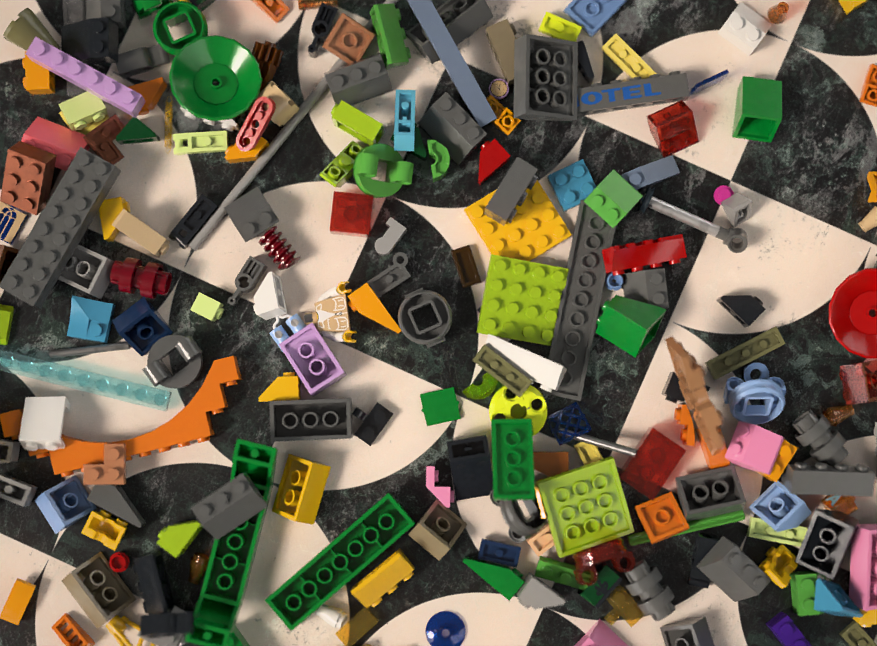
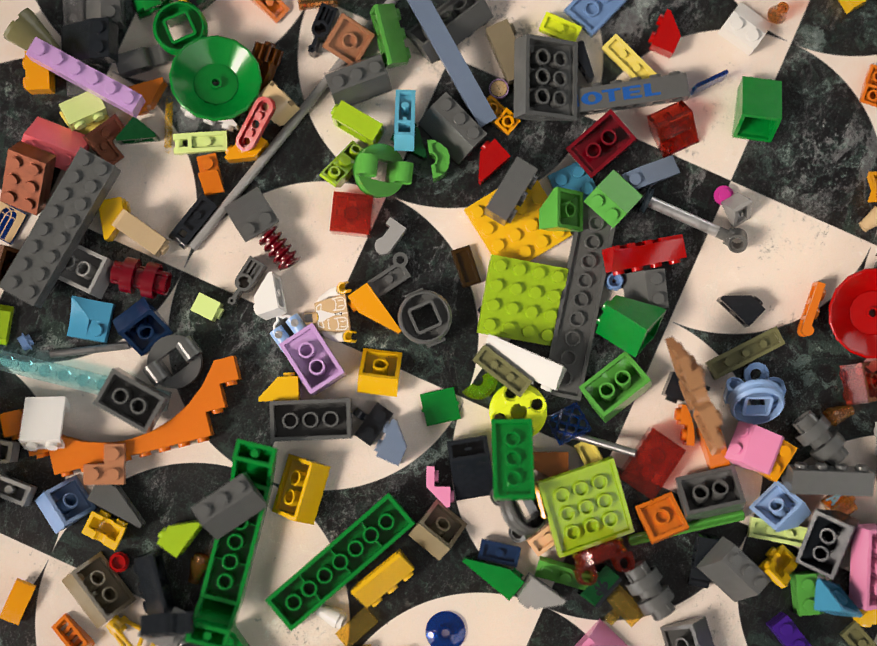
none -> medium blue plate [17,333,34,351]
none -> dark grey brick [93,368,171,434]
none -> orange slope [196,153,225,196]
none -> yellow slope [357,348,402,397]
none -> sand blue slope [374,418,407,466]
none -> bright green slope [539,187,583,232]
none -> dark red slope [566,109,638,179]
none -> bright green slope [579,351,652,423]
none -> red slope [648,9,681,59]
none -> orange plate [797,281,826,337]

